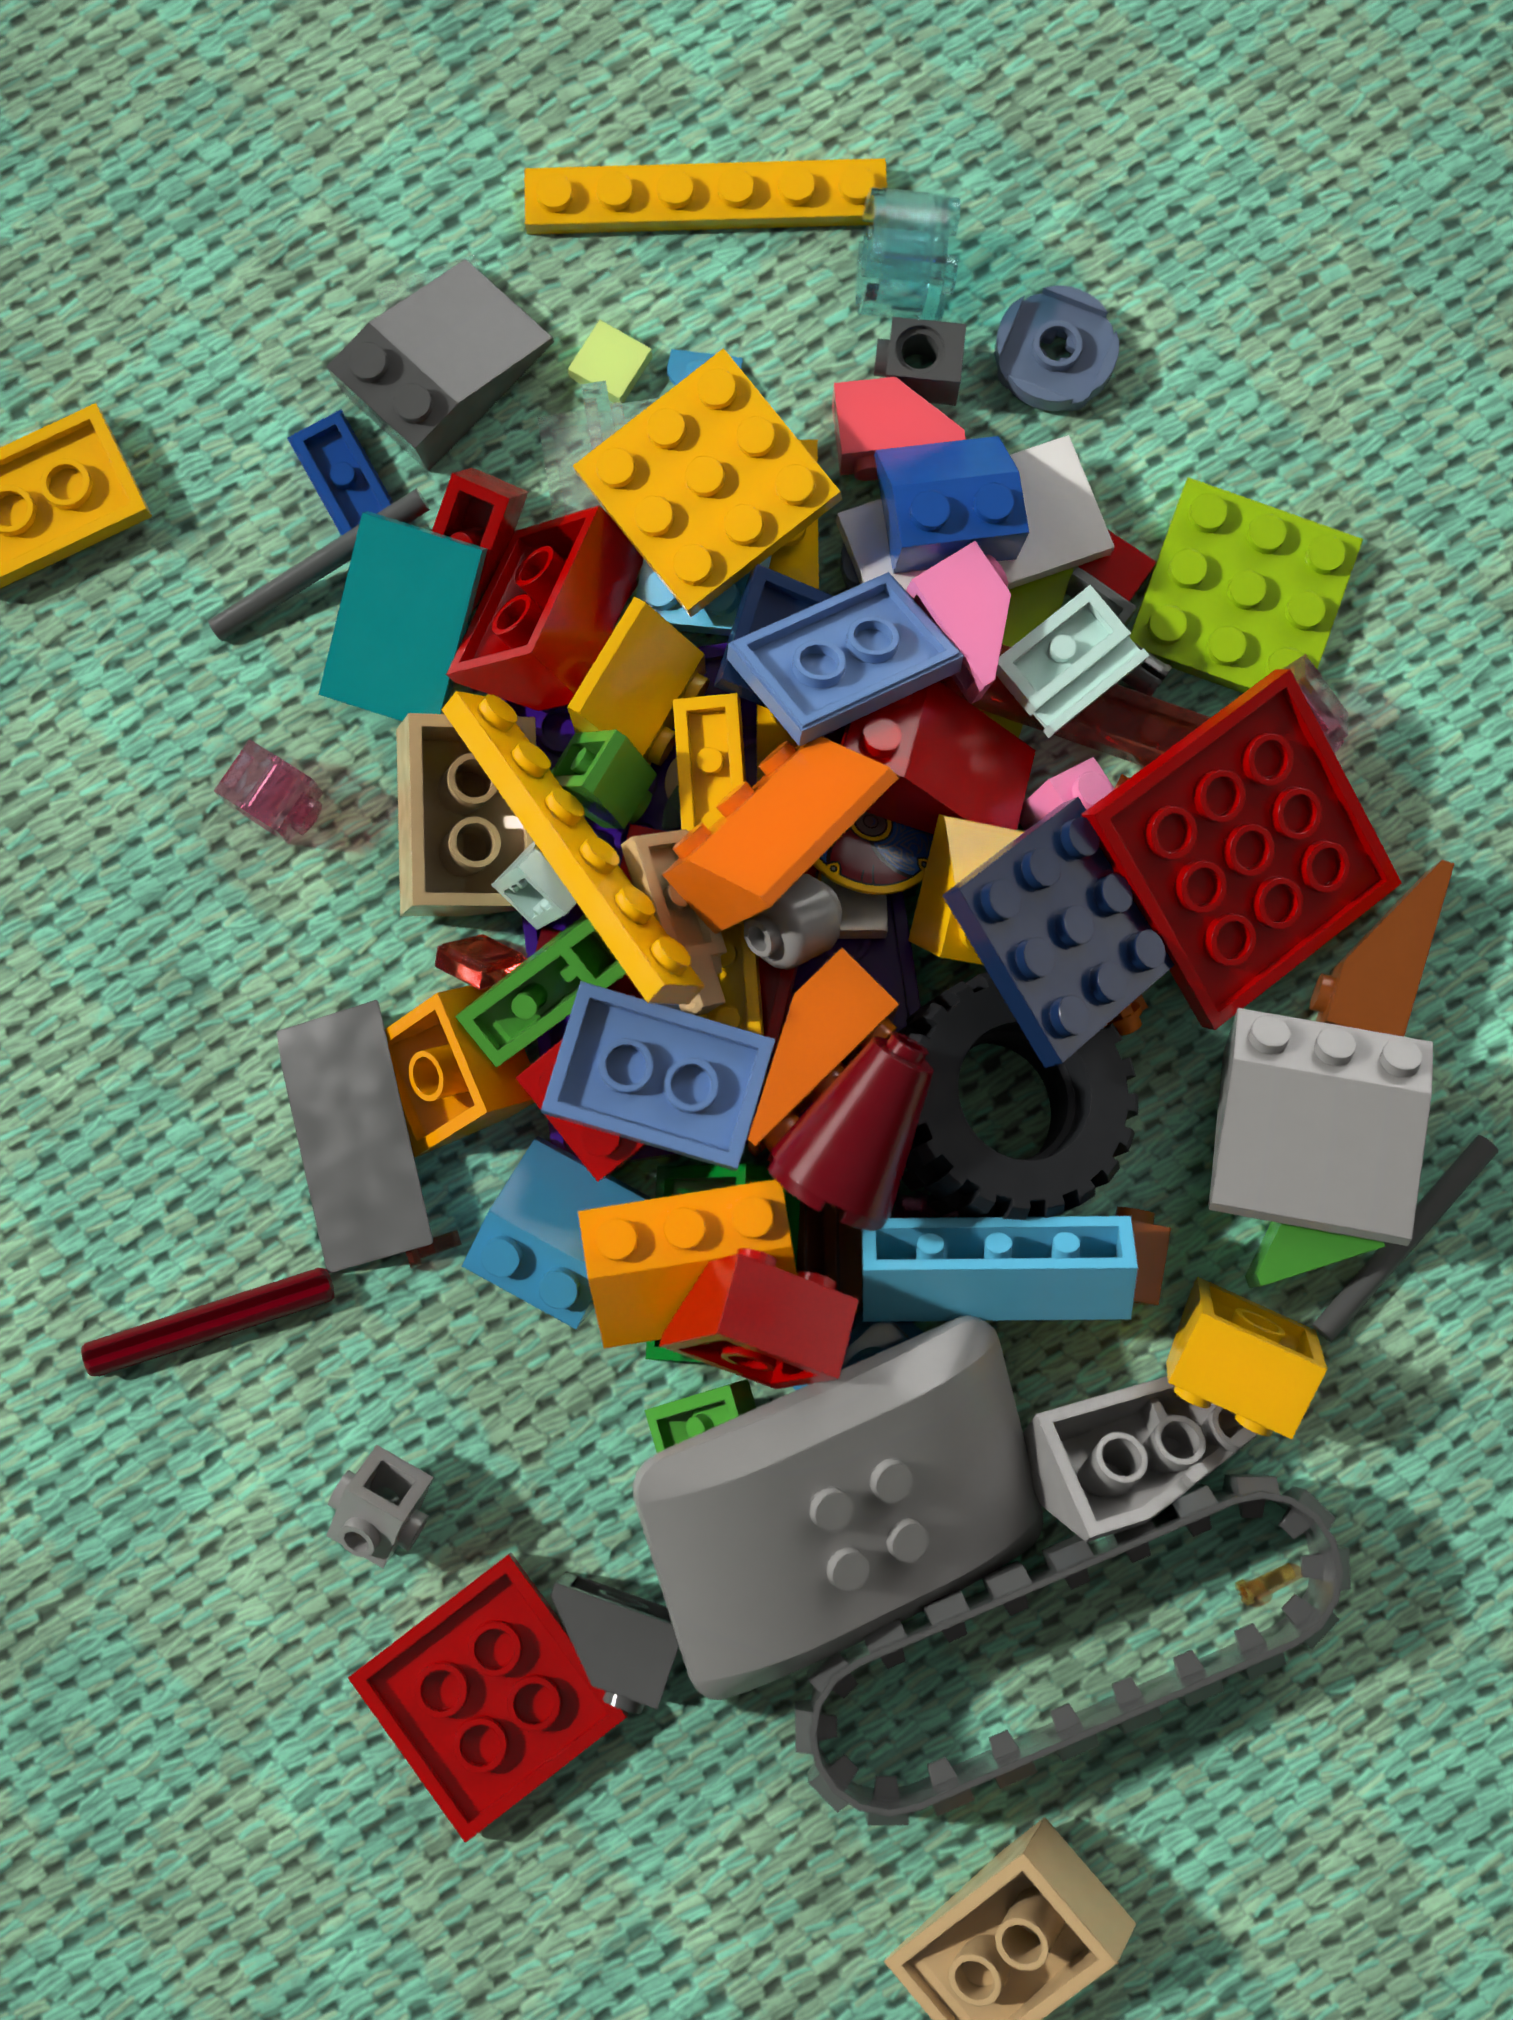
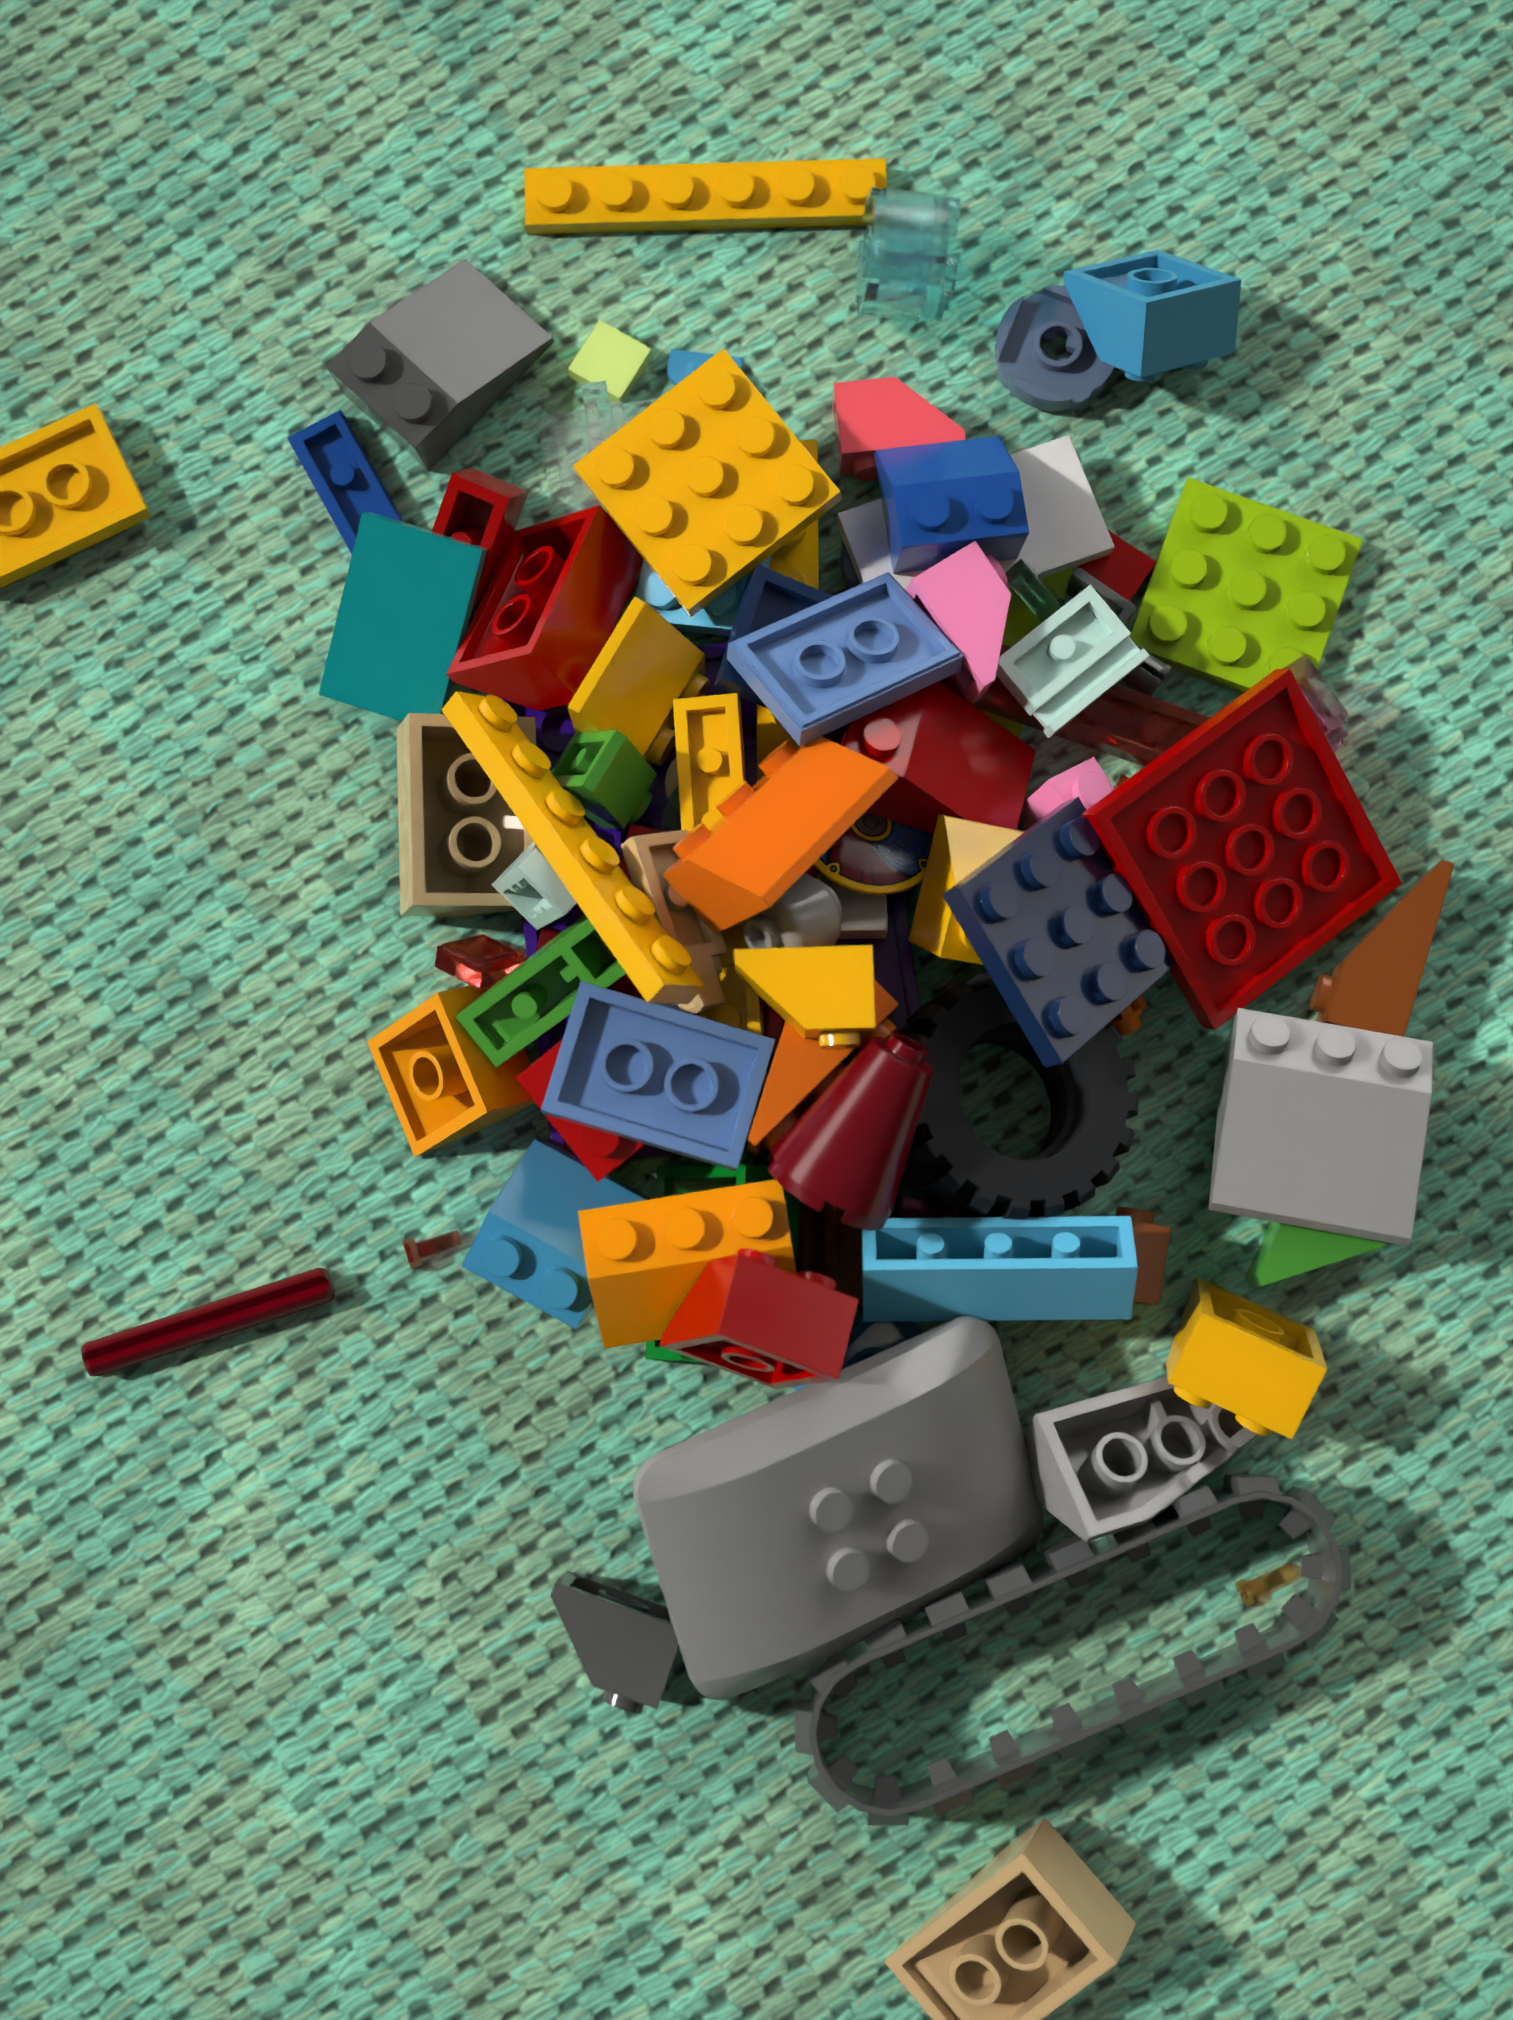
dark grey bar [208,488,430,641] -> none
clear pink brick [214,739,323,844] -> none
dark grey sticker [276,1000,433,1273] -> none
light grey brick [326,1445,434,1568] -> none
red plate [348,1553,628,1843] -> none
bright green slope [644,1379,757,1453] -> none
dark grey brick [874,317,967,406] -> none
dark grey bar [1312,1135,1499,1342] -> none
none -> yellow slope [734,945,875,1050]
none -> clear green tile [1005,559,1066,622]
none -> dark azure slope [1064,250,1242,381]

